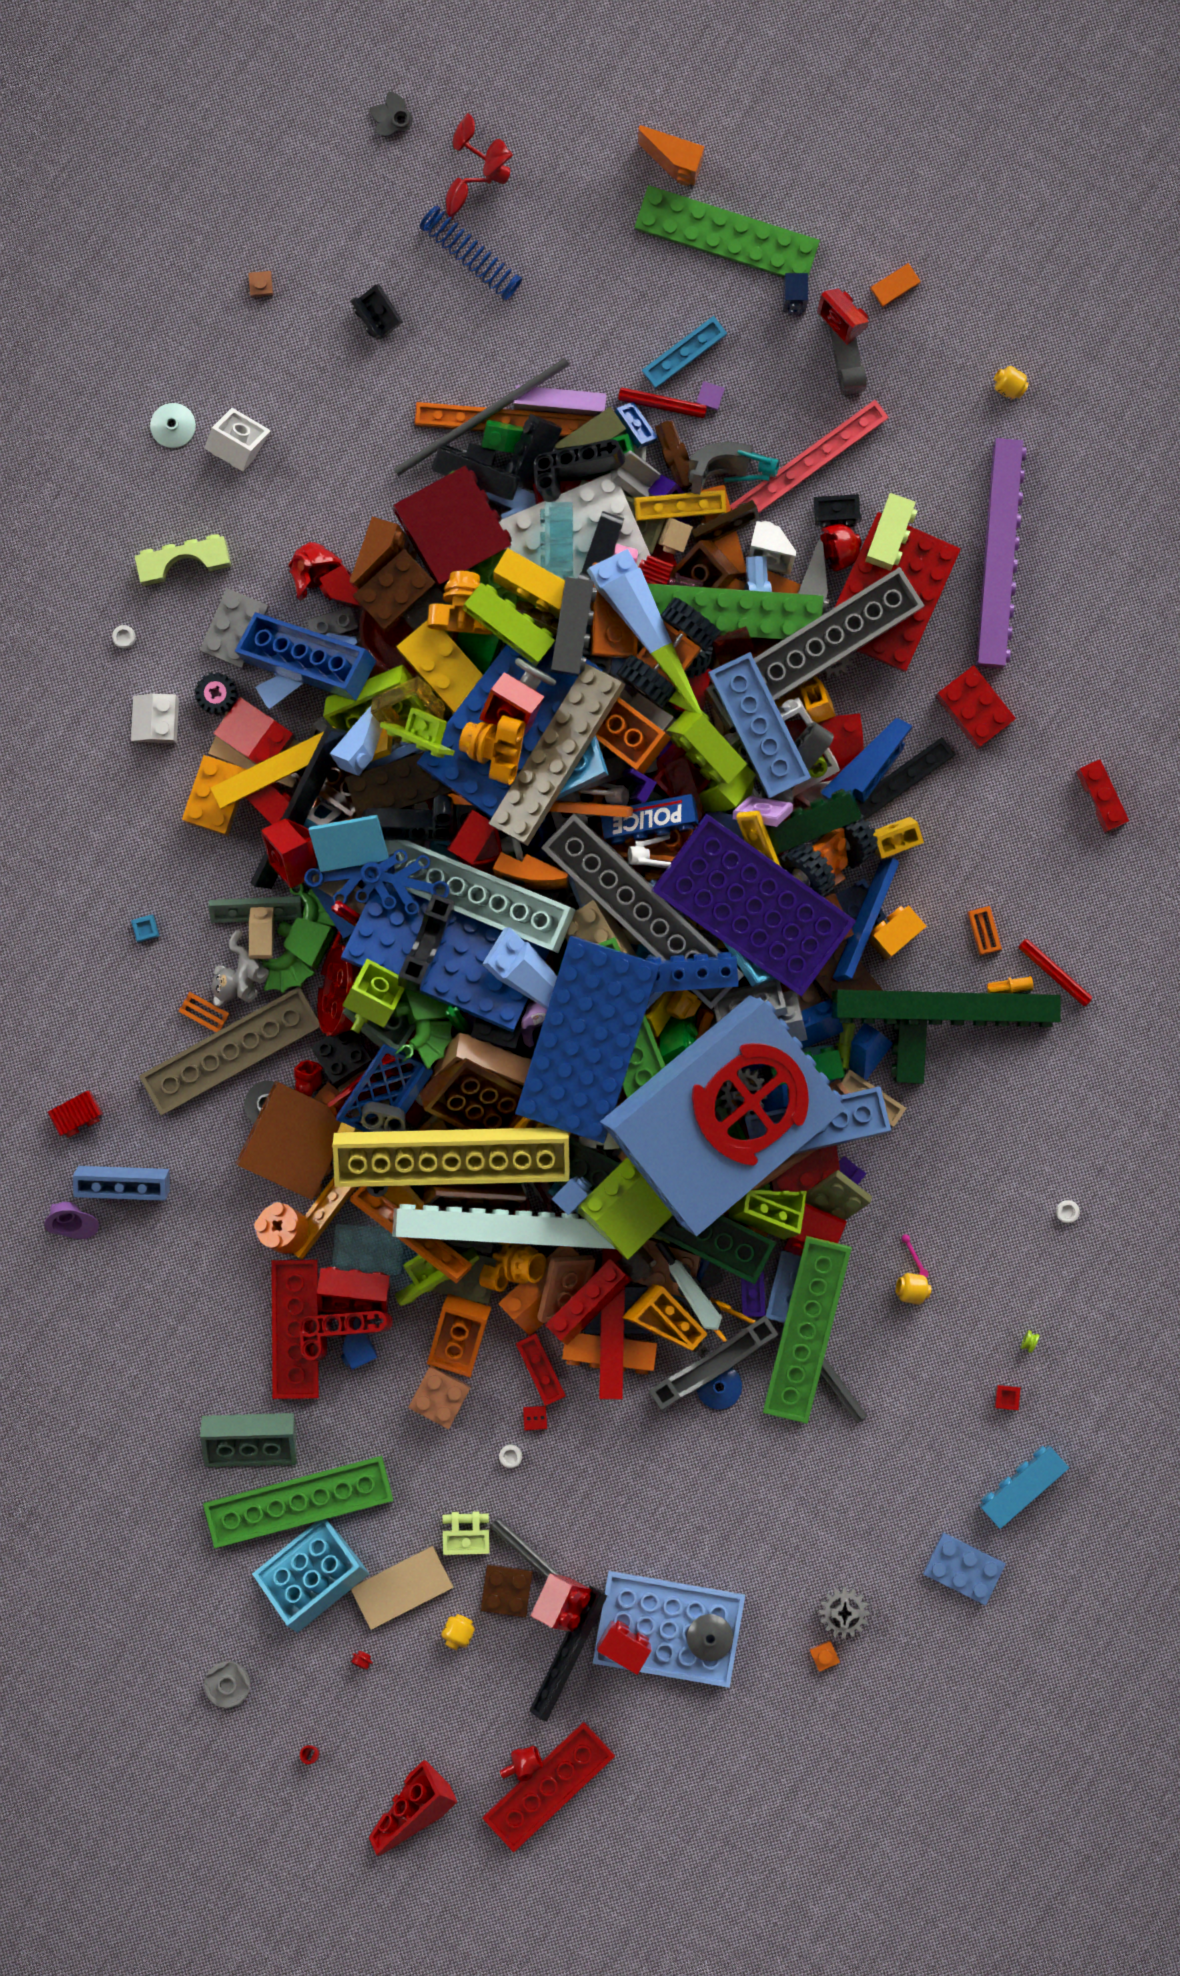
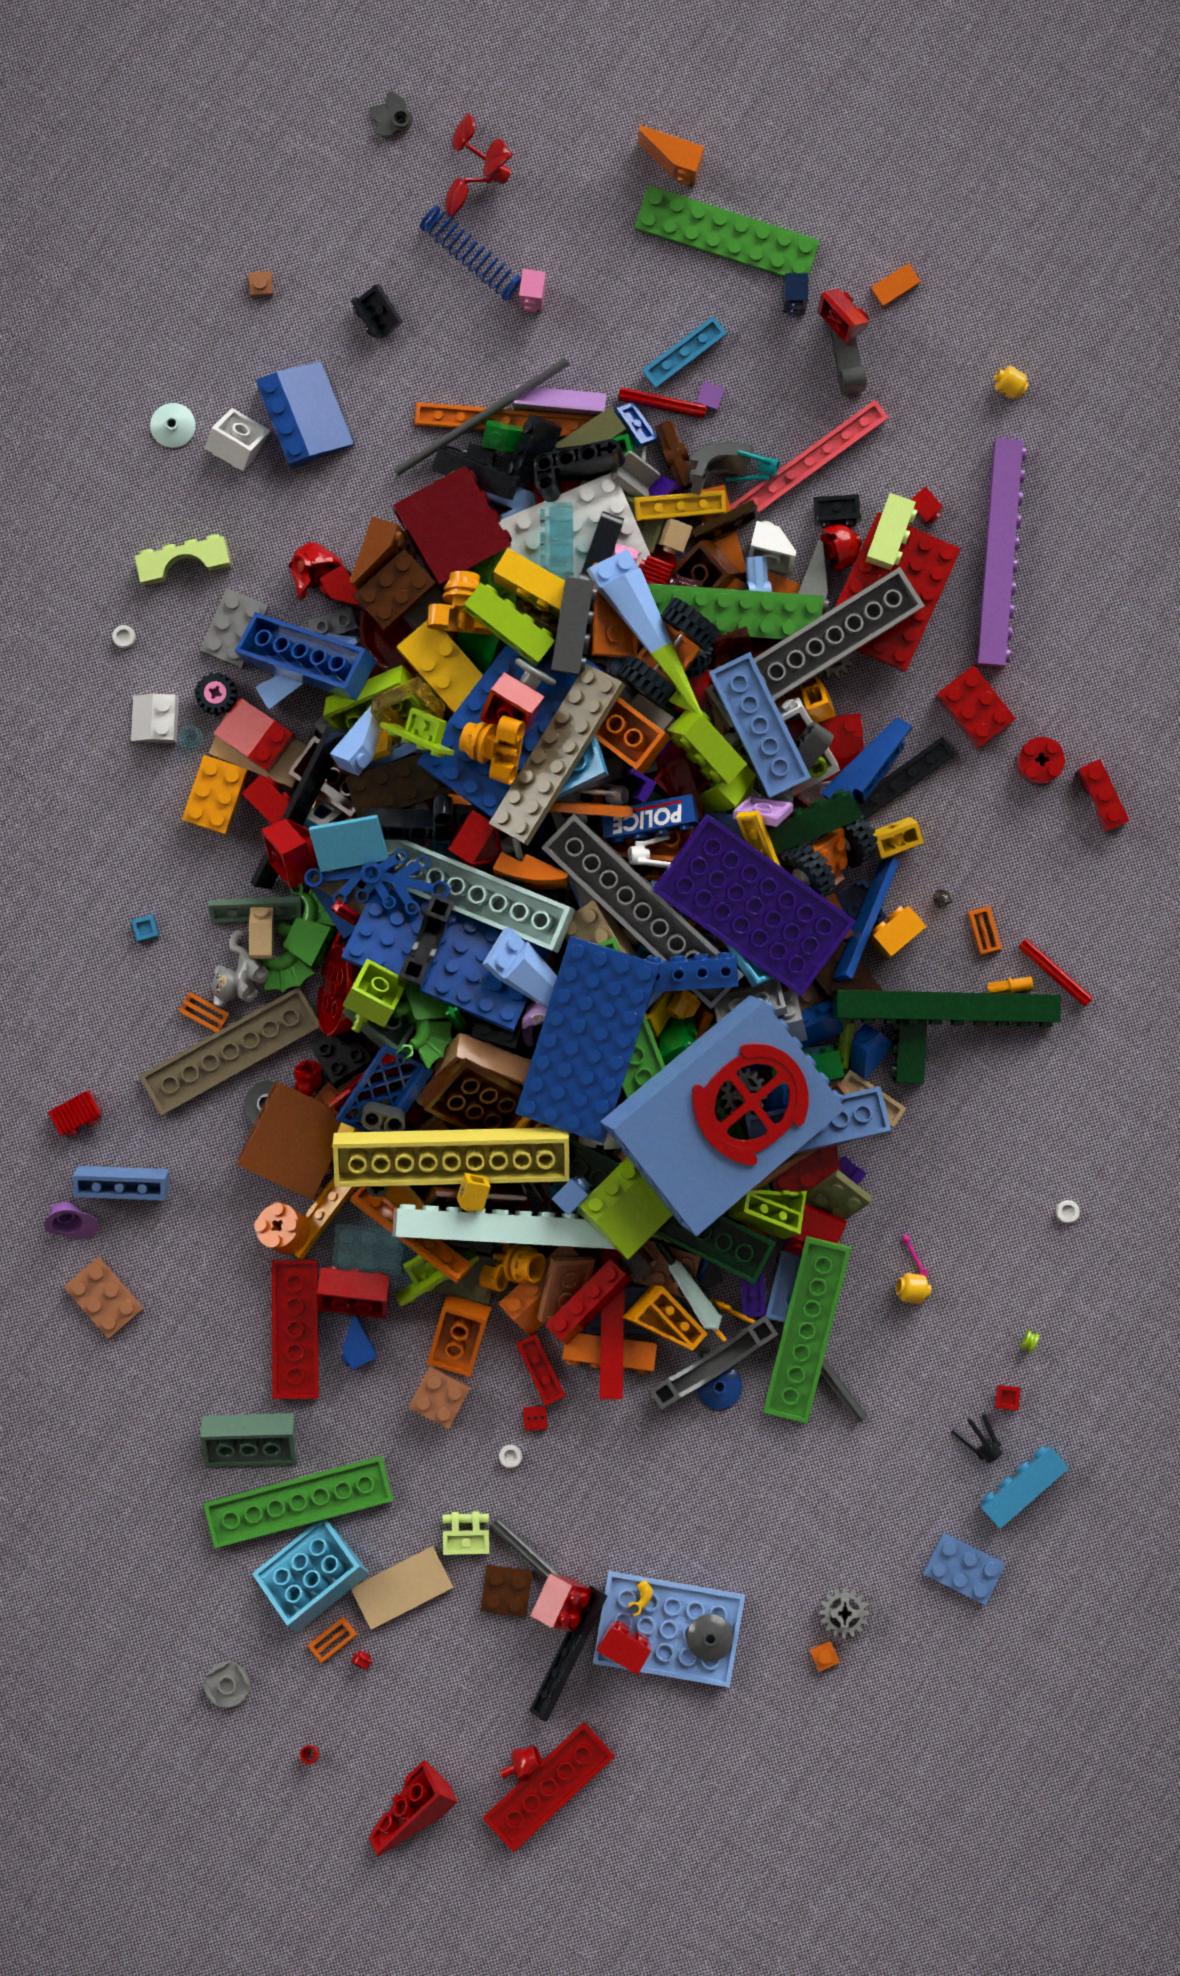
yellow tile [211,726,335,809] -> none
red beam [299,1311,393,1361] -> none
yellow head [441,1614,475,1651] -> none
none -> nougat plate [64,1256,144,1339]
none -> clear light blue plate [180,725,203,748]
none -> slope [256,361,354,470]
none -> orange tile [307,1616,358,1664]
none -> yellow brick [457,1173,491,1212]
none -> bright pink brick [519,269,546,312]
none -> yellow arm [627,1580,653,1616]
none -> red brick [910,486,943,526]
none -> clear smoke hinge [933,889,953,908]
none -> black plant [952,1414,1003,1463]
none -> red brick [1016,737,1065,786]

